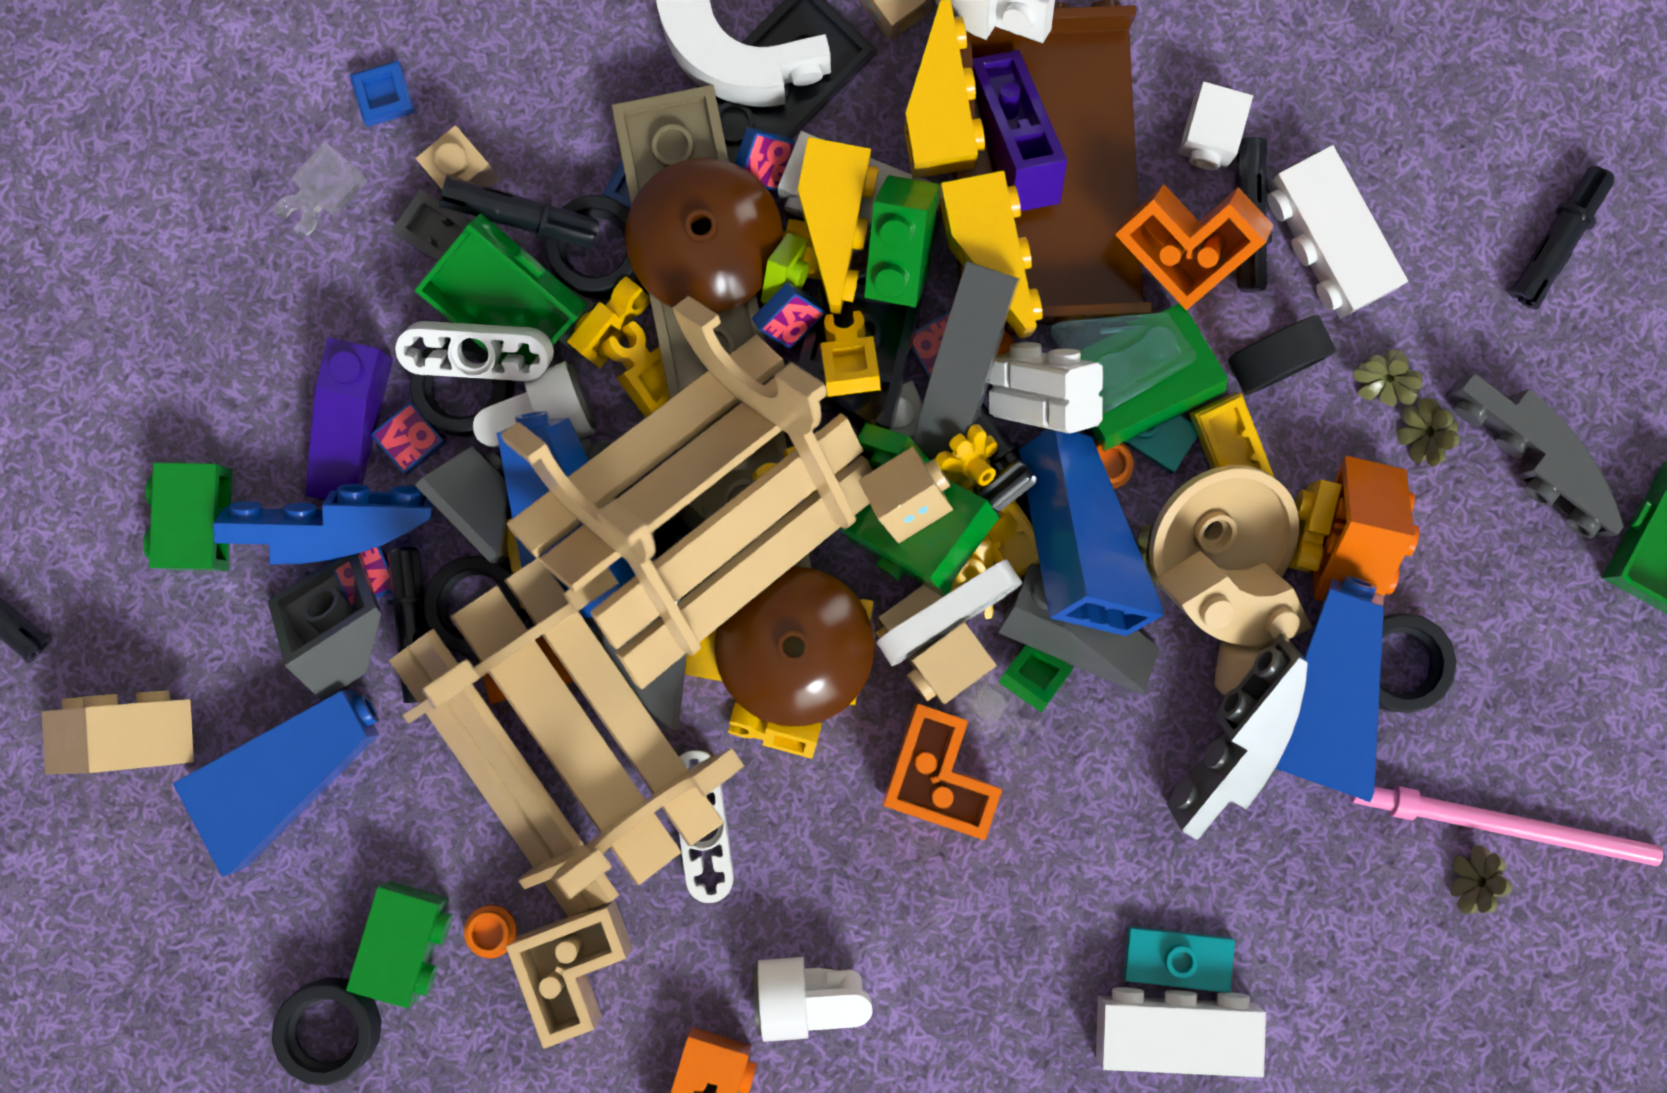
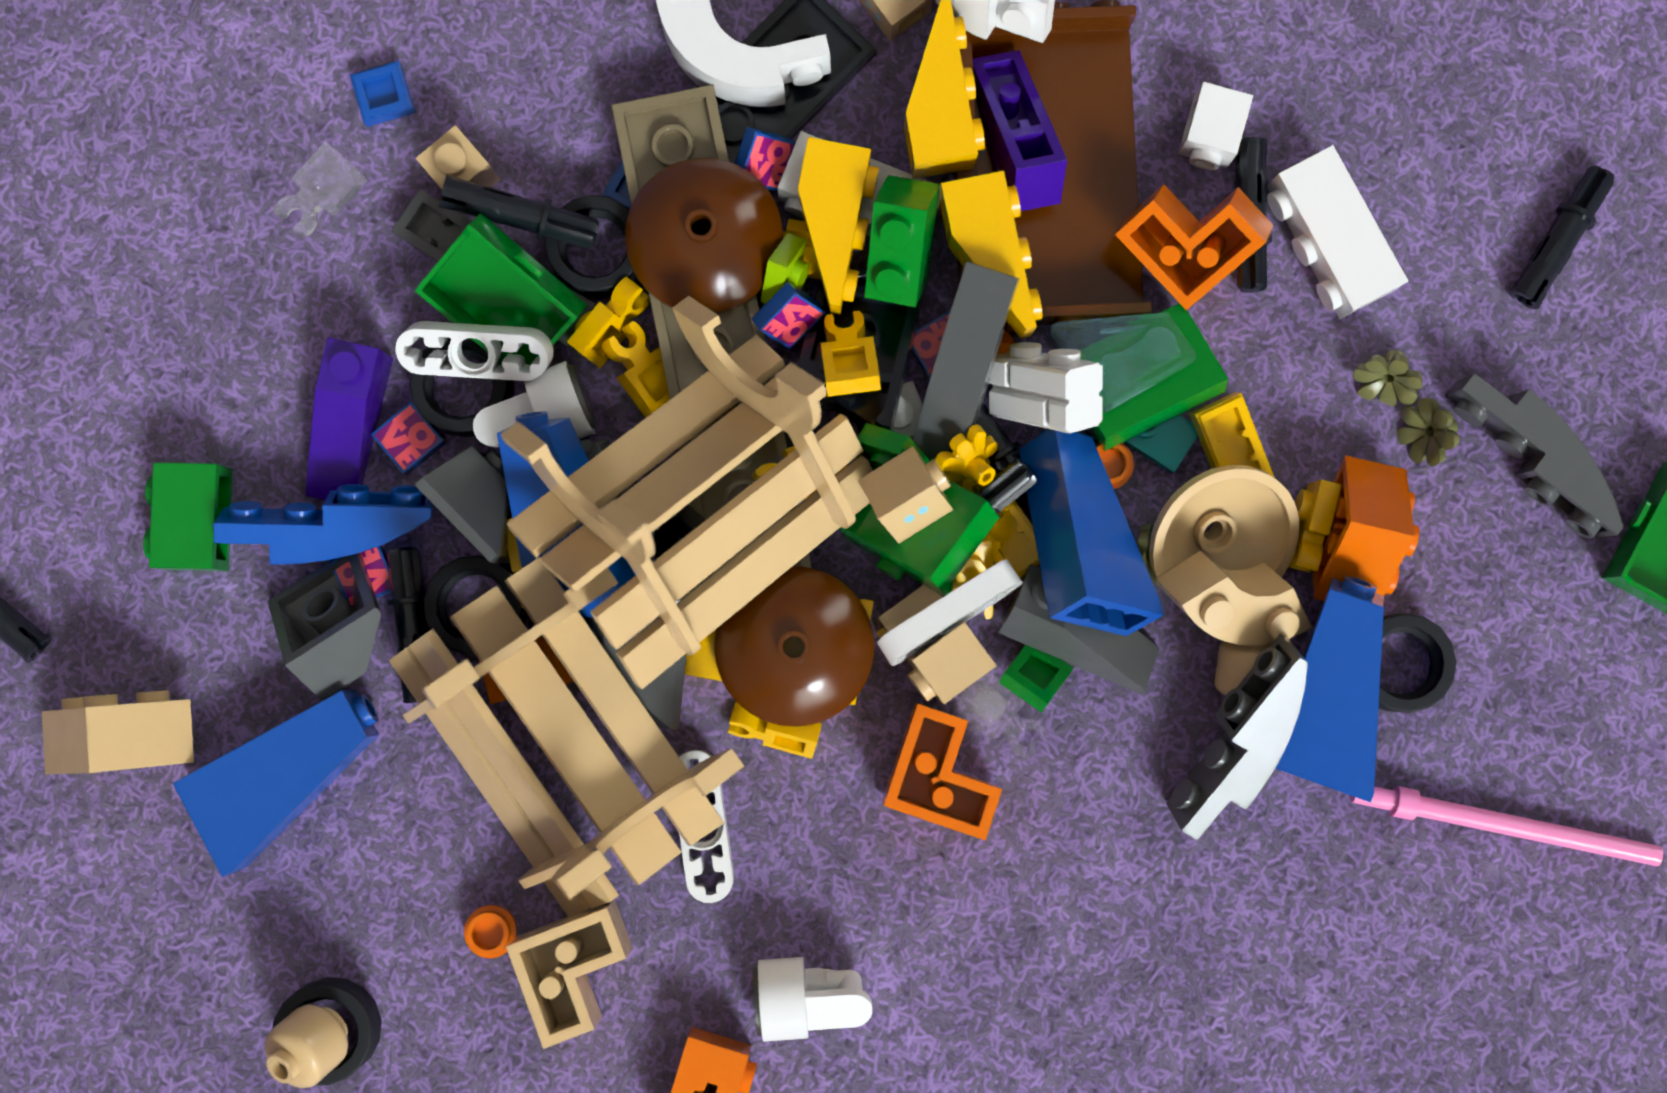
green brick [346,881,452,1009] -> none
white brick [1096,987,1266,1077] -> none
teal plate [1123,926,1235,993] -> none
black tyre [1228,315,1336,395] -> none
olive plant [1451,845,1512,914] -> none
none -> tan head [264,1004,348,1088]

